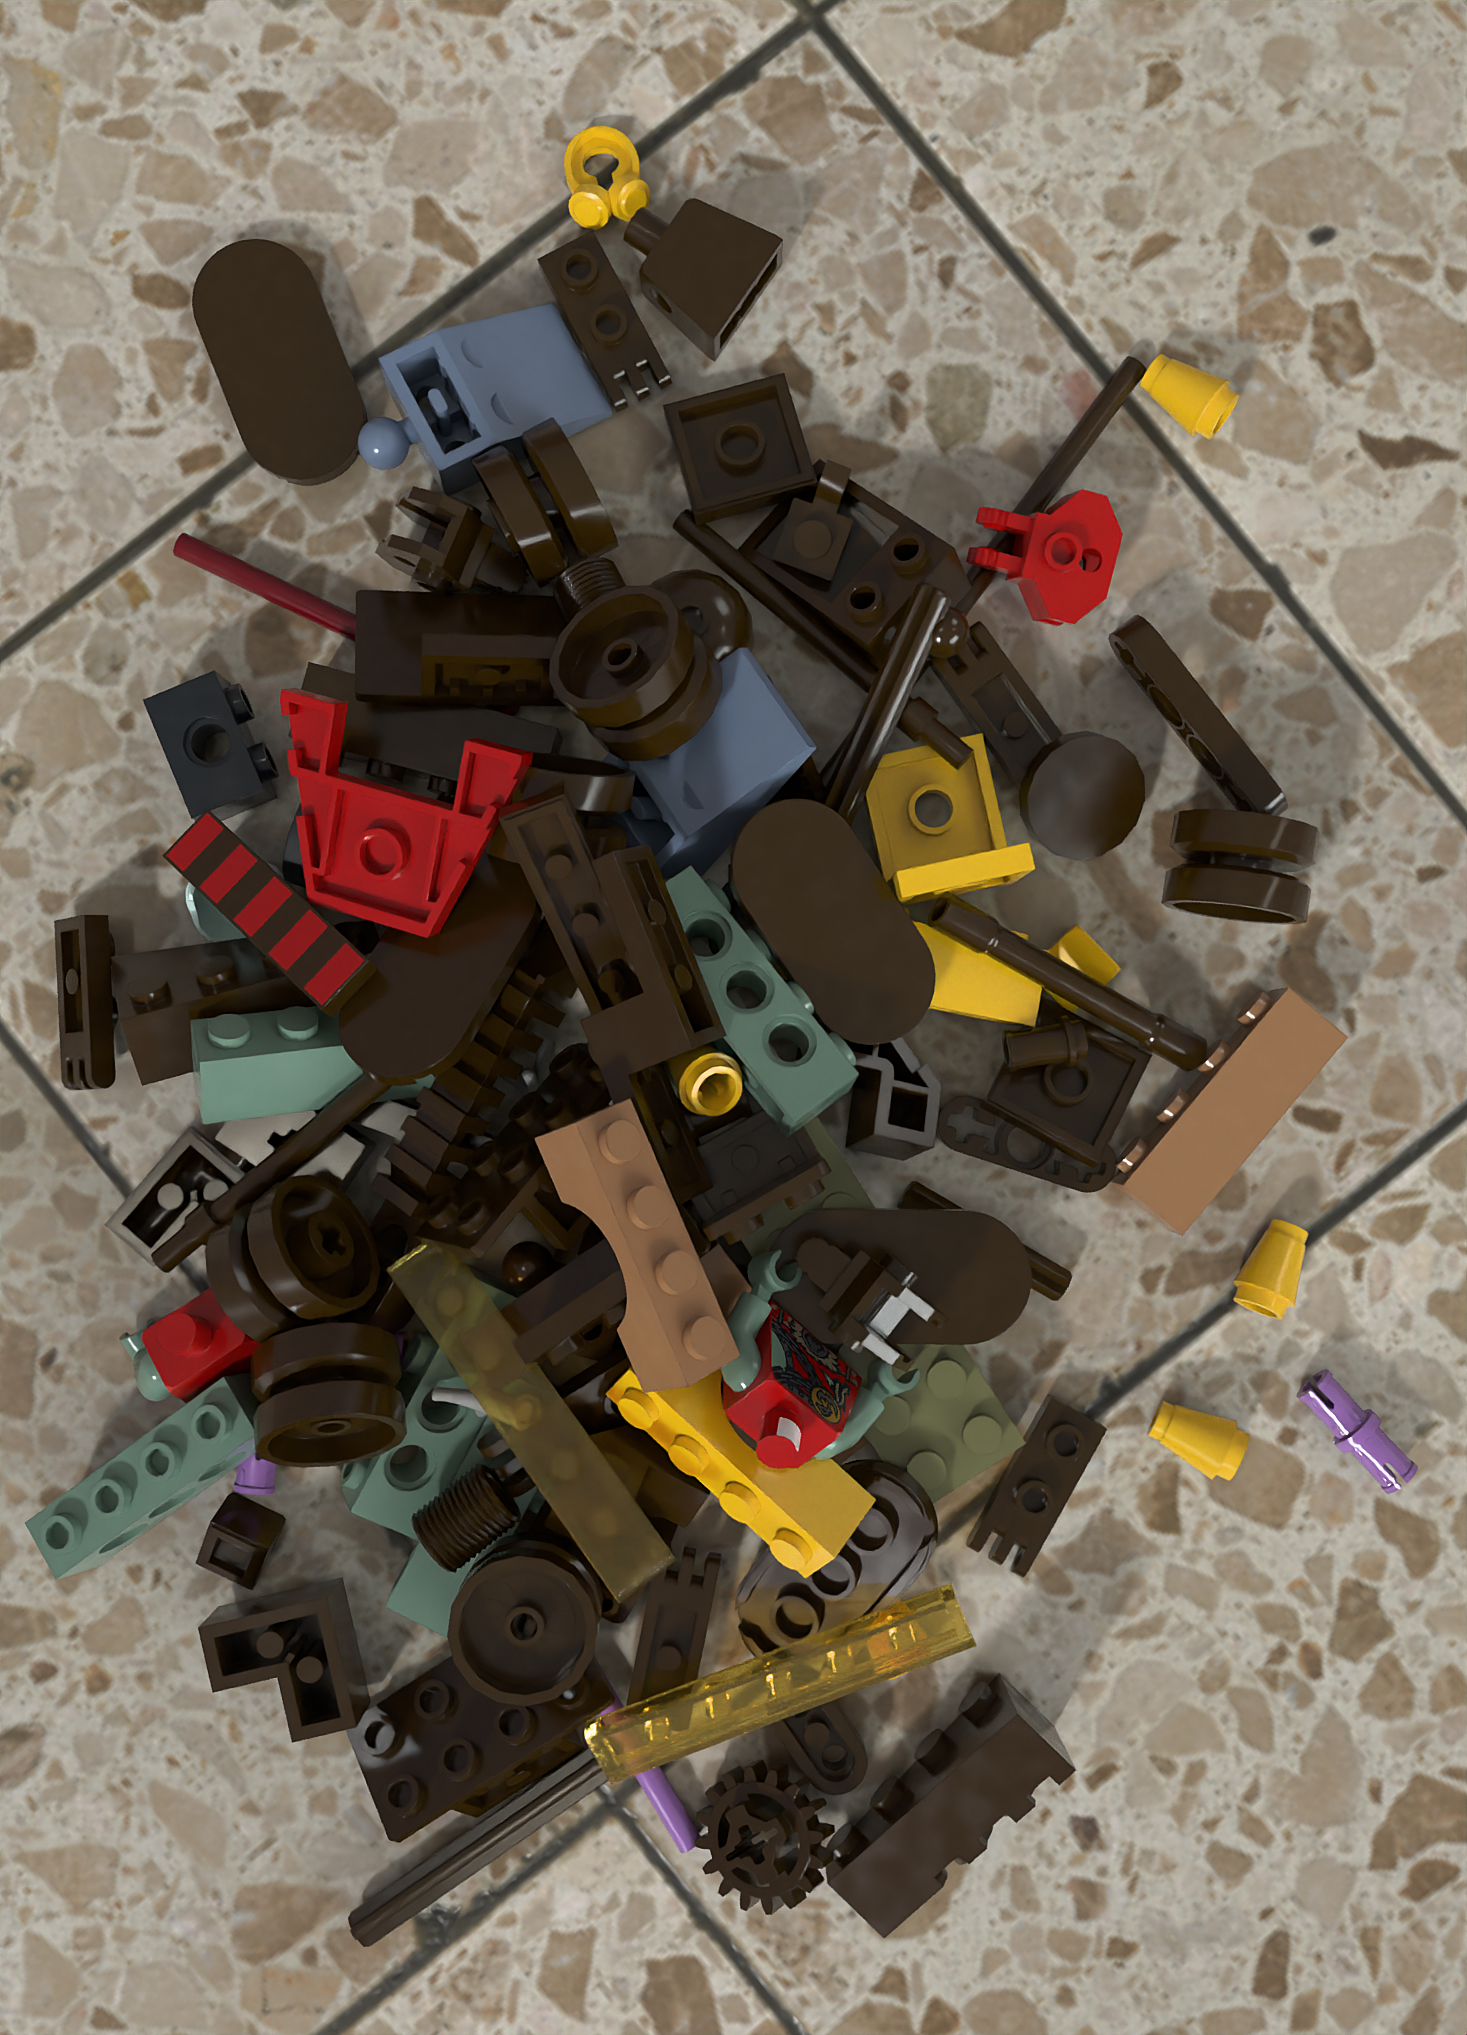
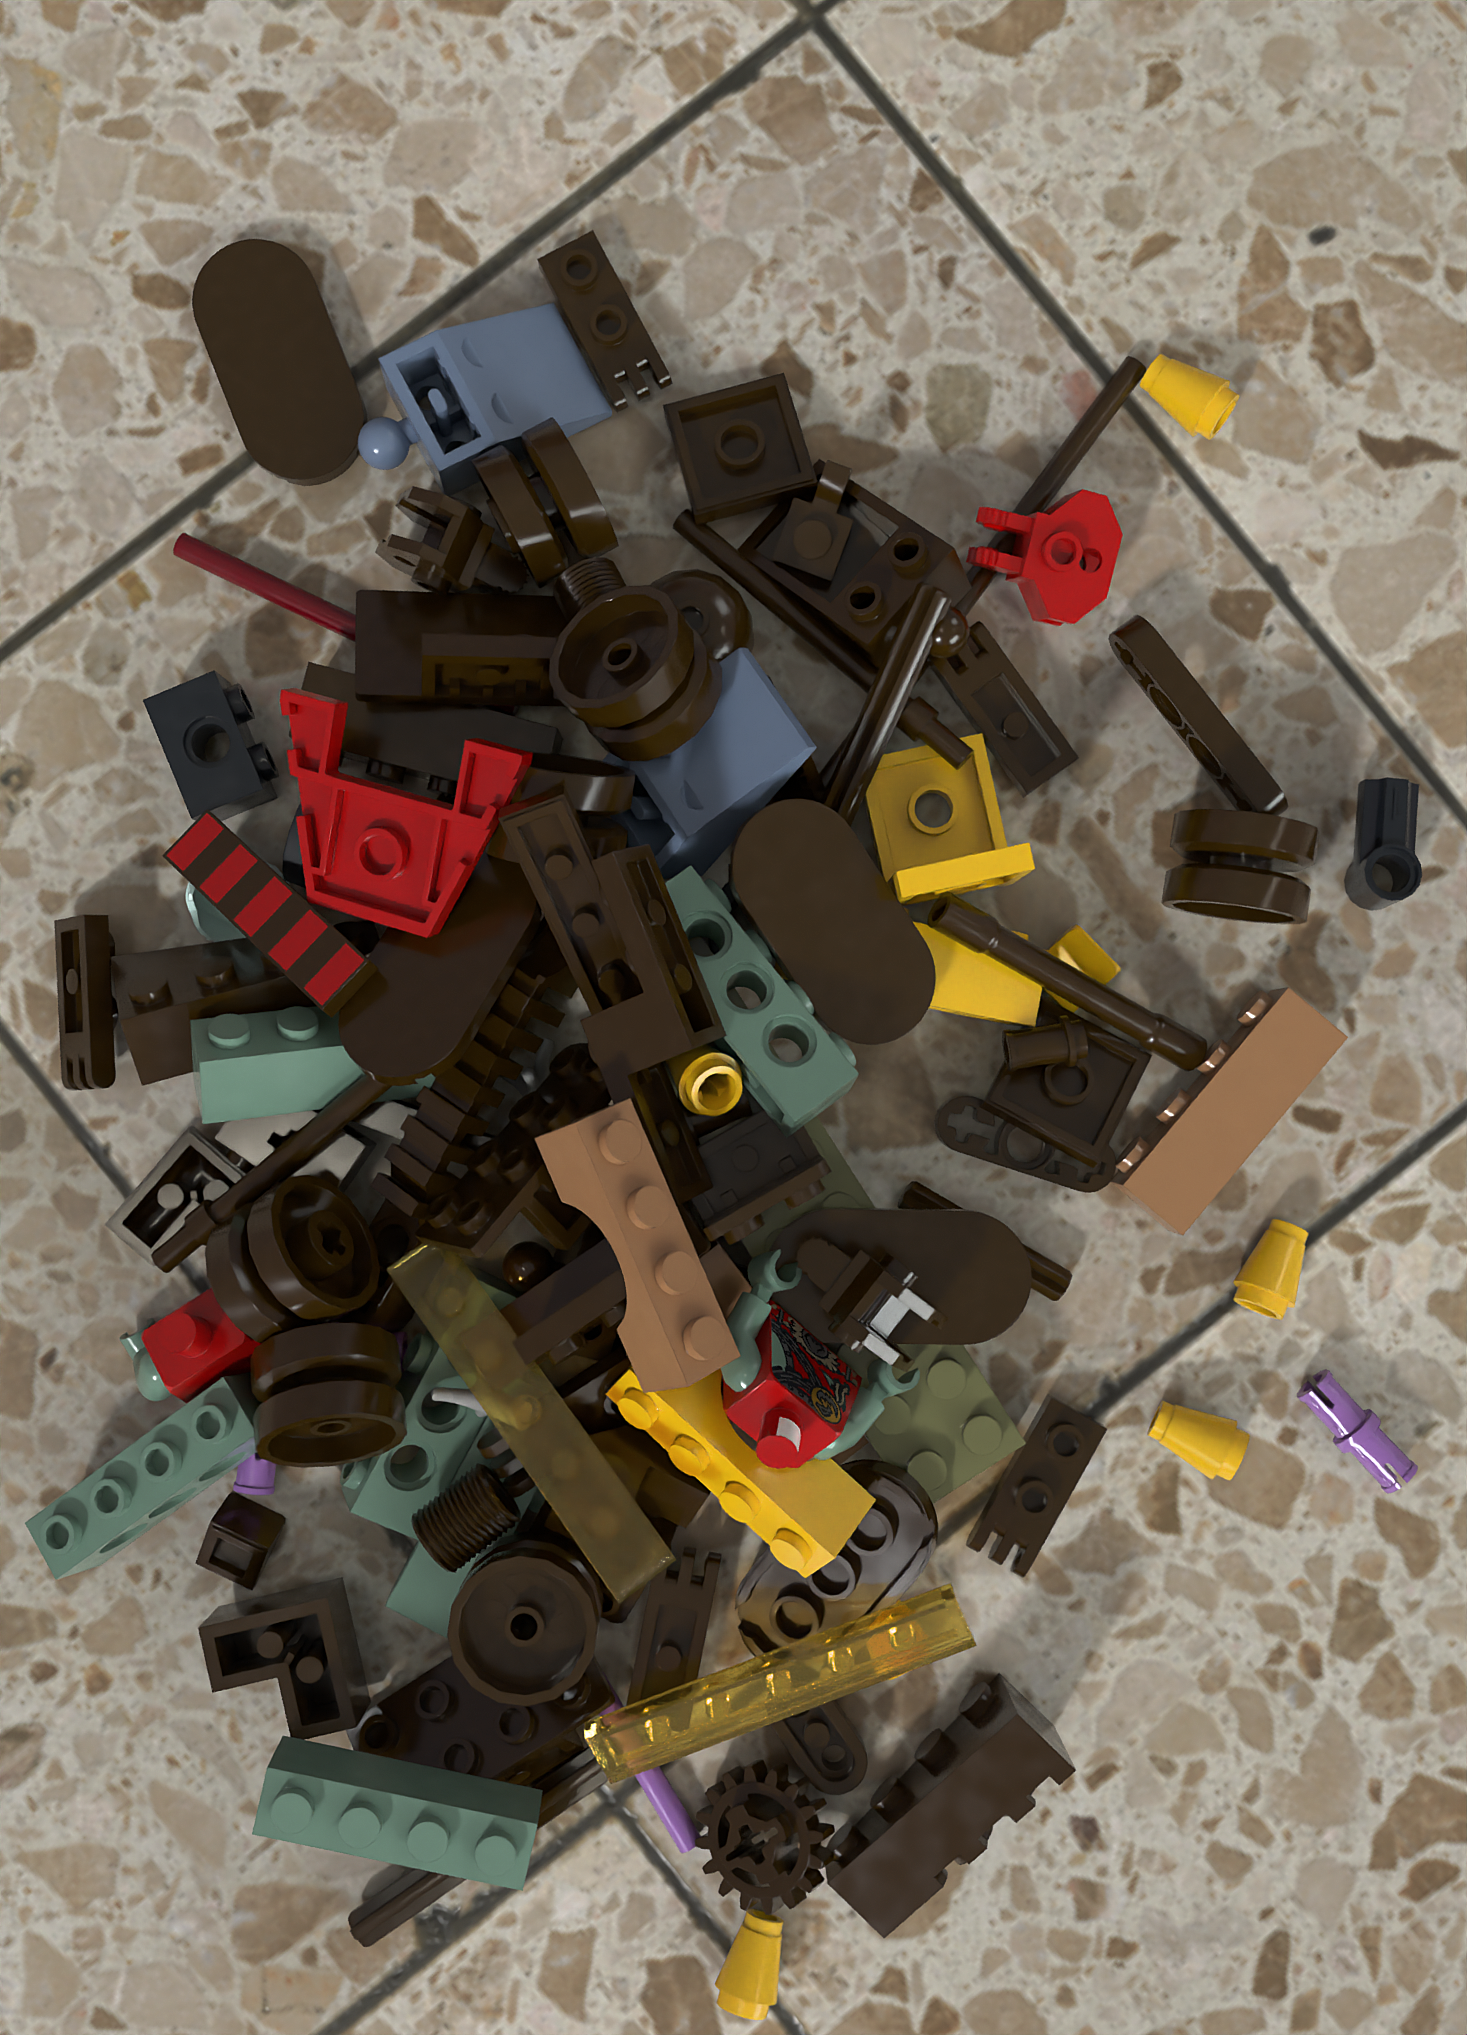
yellow piece [564,125,651,230] -> none
dark brown torso [623,198,783,362] -> none
dark brown brick [796,1024,942,1161] -> none
dark brown tile [1019,731,1145,860] -> none
none -> sand green brick [252,1736,543,1891]
none -> yellow cone [715,1909,784,2020]
none -> black piece [1344,777,1422,911]

